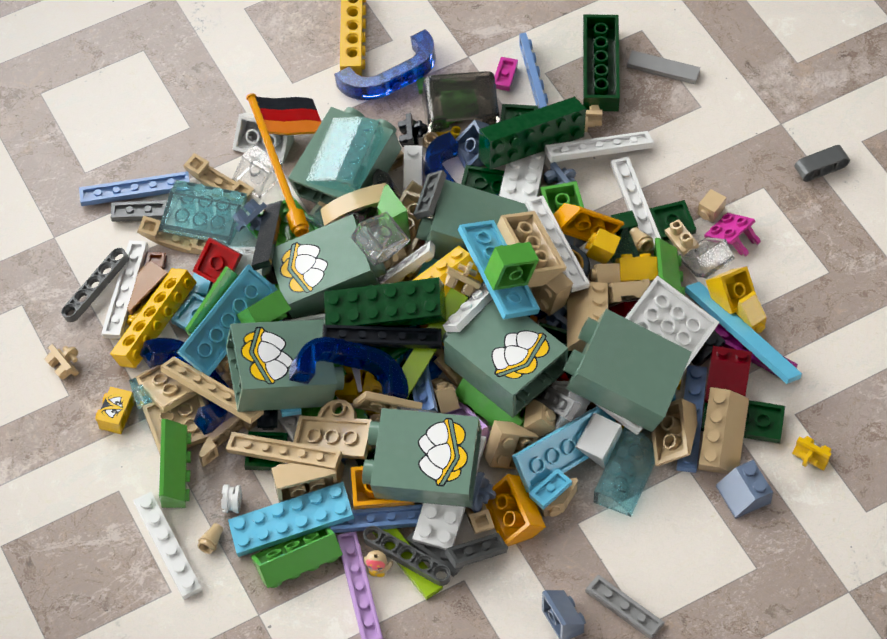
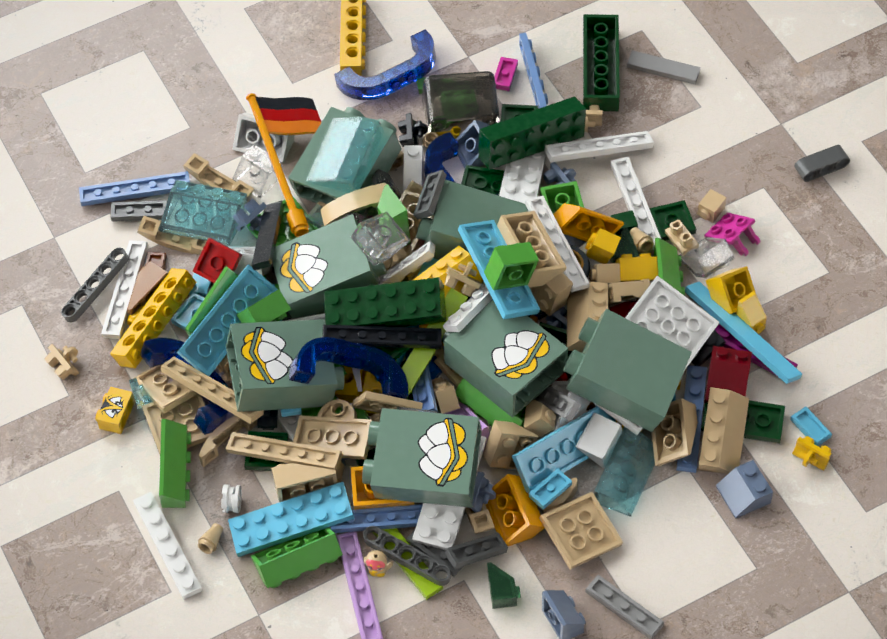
none -> clear green slope [487,562,521,609]
none -> tan plate [539,492,623,570]
none -> medium azure tile [790,407,832,446]

